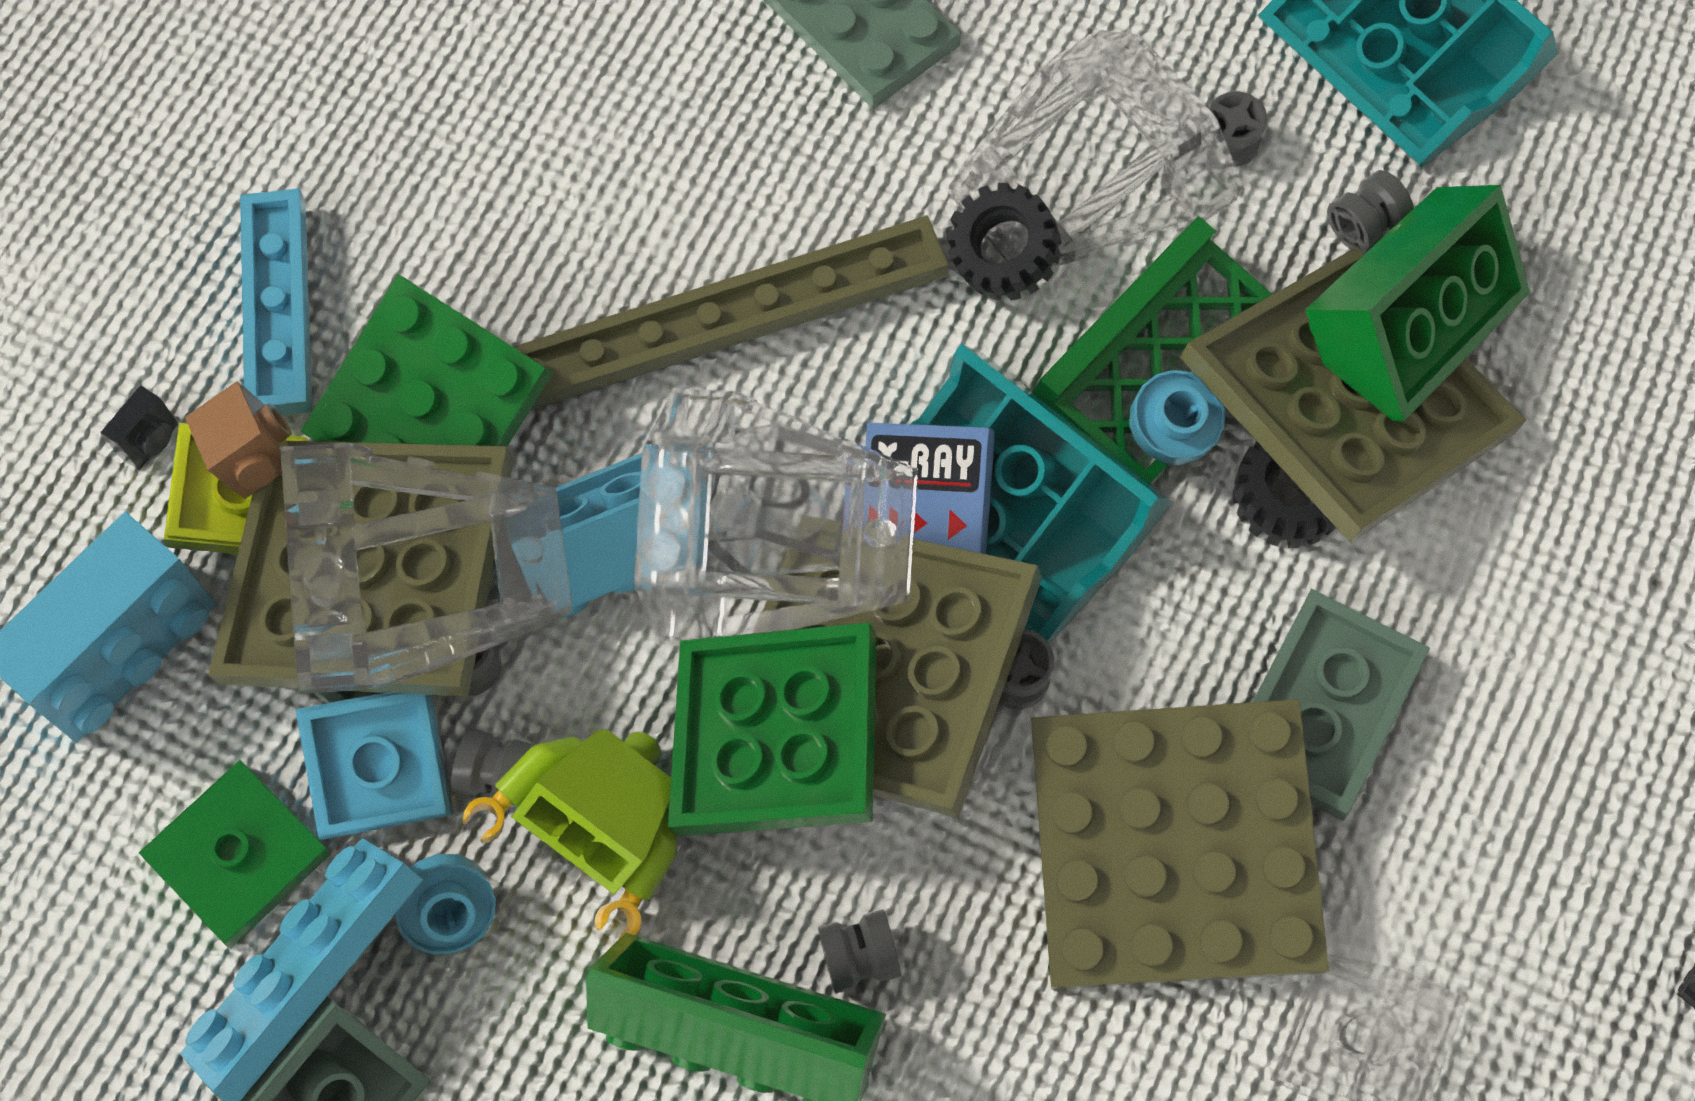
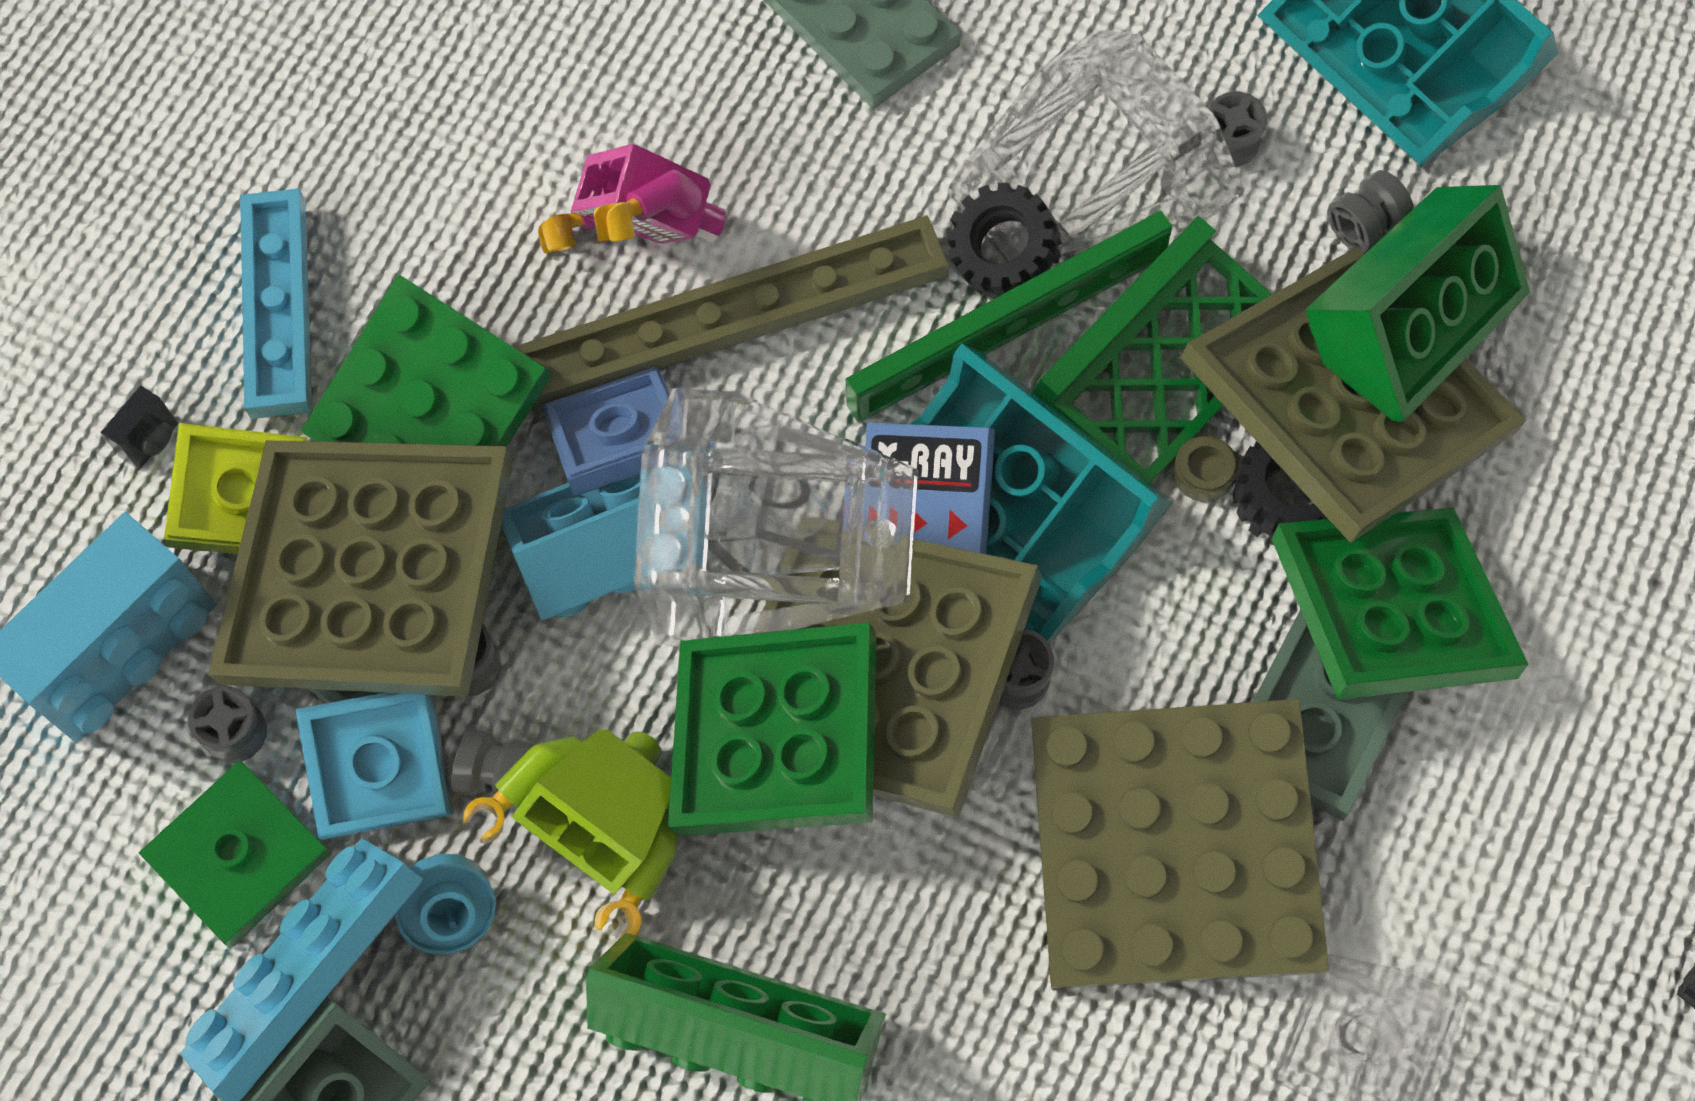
medium nougat brick [185,381,297,499] -> none
clear windscreen [280,443,572,694] -> none
dark grey wheel [818,909,901,994] -> none
medium azure plate [1129,370,1225,465] -> none
none -> dark grey wheel [188,686,267,763]
none -> dark pink torso [538,144,726,254]
none -> medium blue tile [541,366,694,496]
none -> green tile [845,210,1173,422]
none -> olive tile [1173,436,1238,502]
none -> green plate [1272,507,1529,700]

